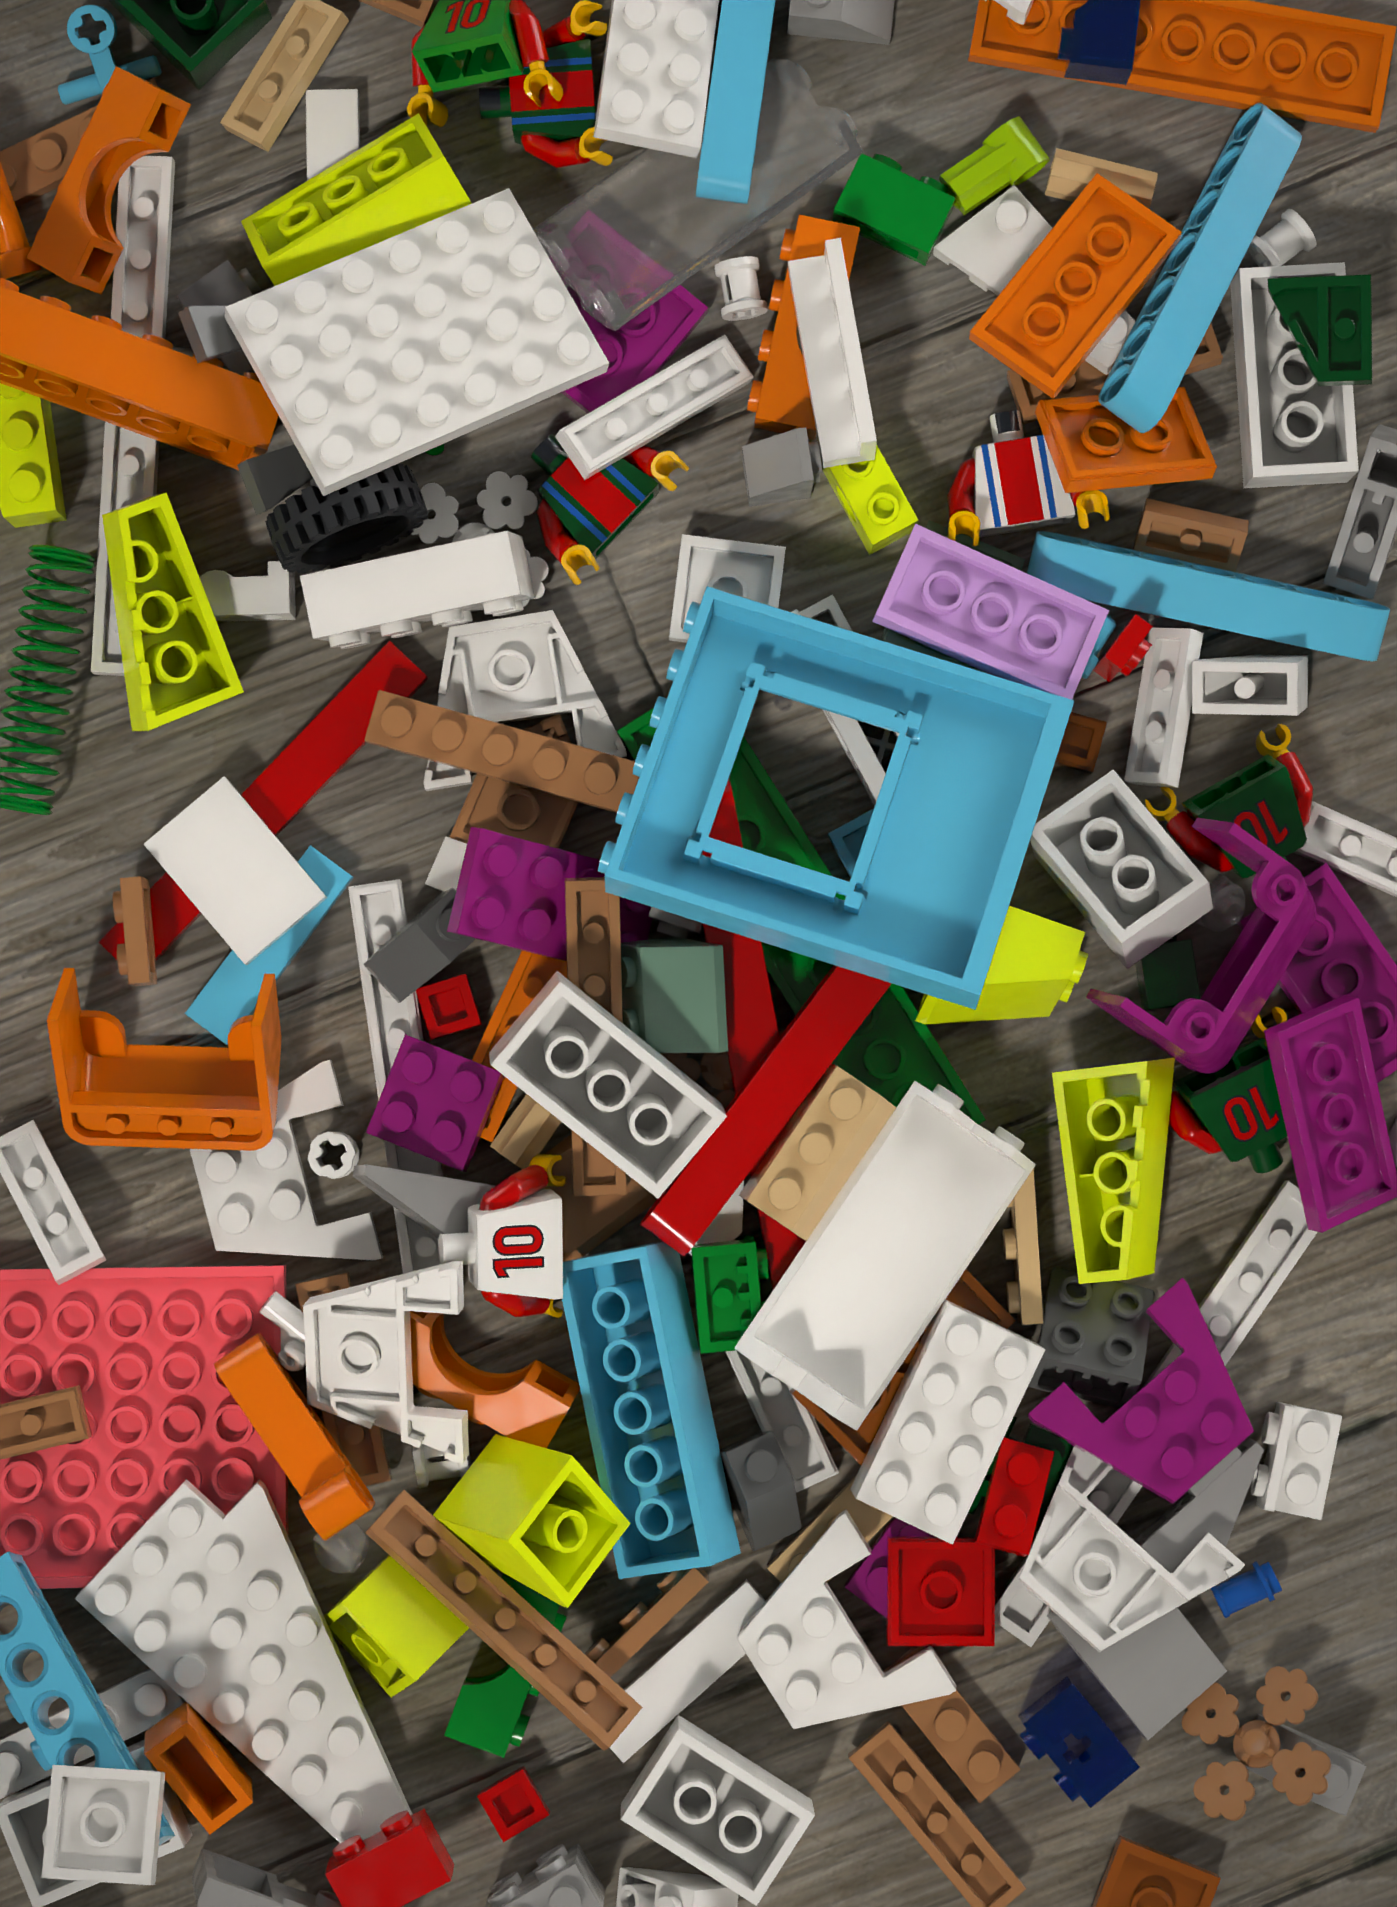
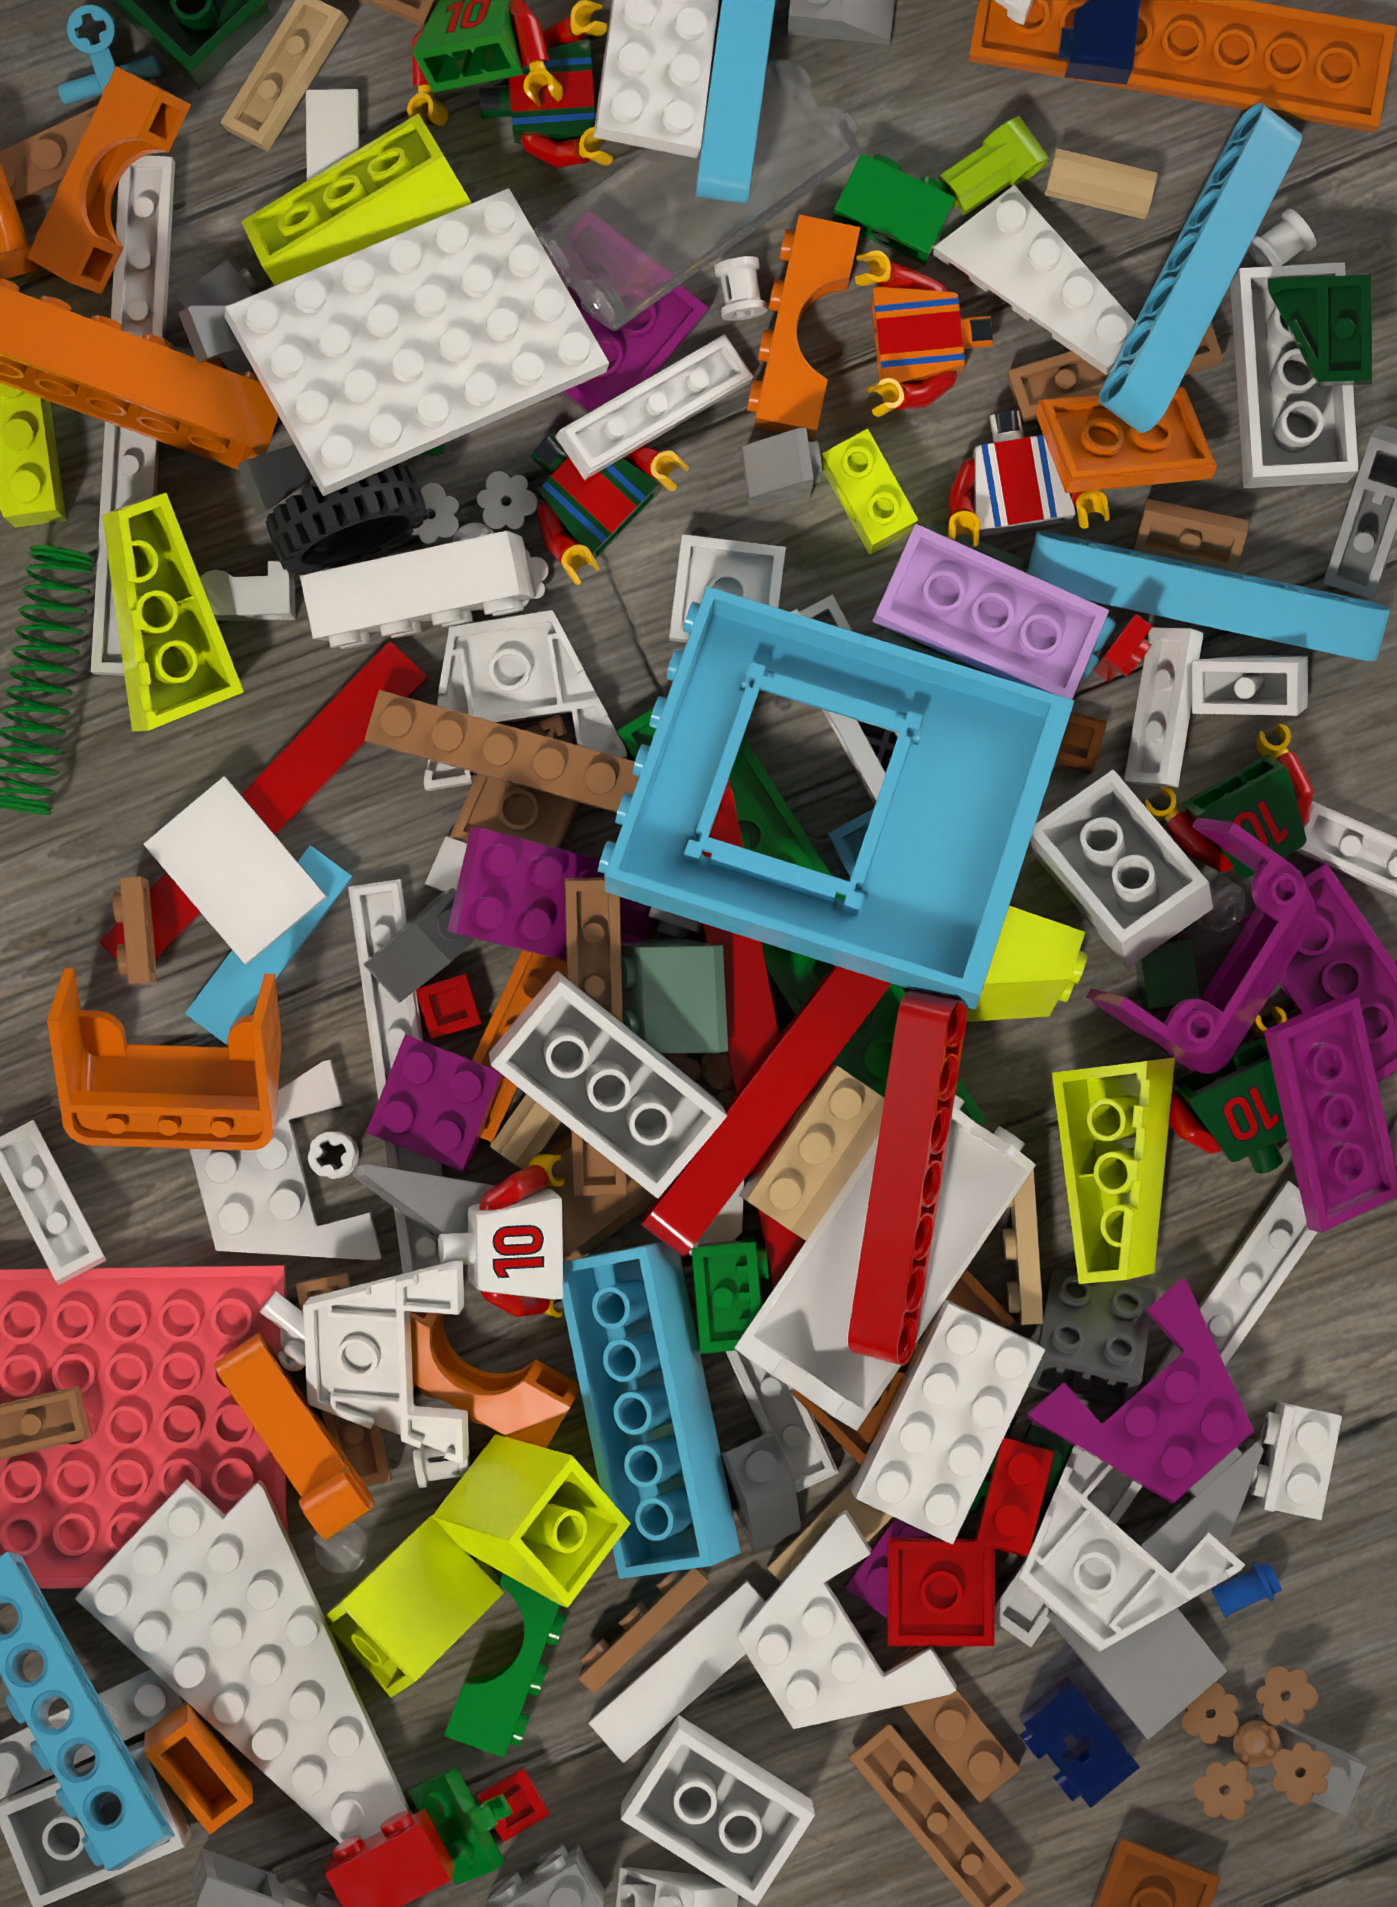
white plate [41,1765,166,1885] -> none
medium nougat plate [365,1490,643,1751] -> none
white fence [788,238,877,468] -> none
orange plate [969,173,1182,399] -> none
none -> green plate [408,1767,513,1885]
none -> red beam [848,990,967,1365]
none -> torso [855,250,993,417]

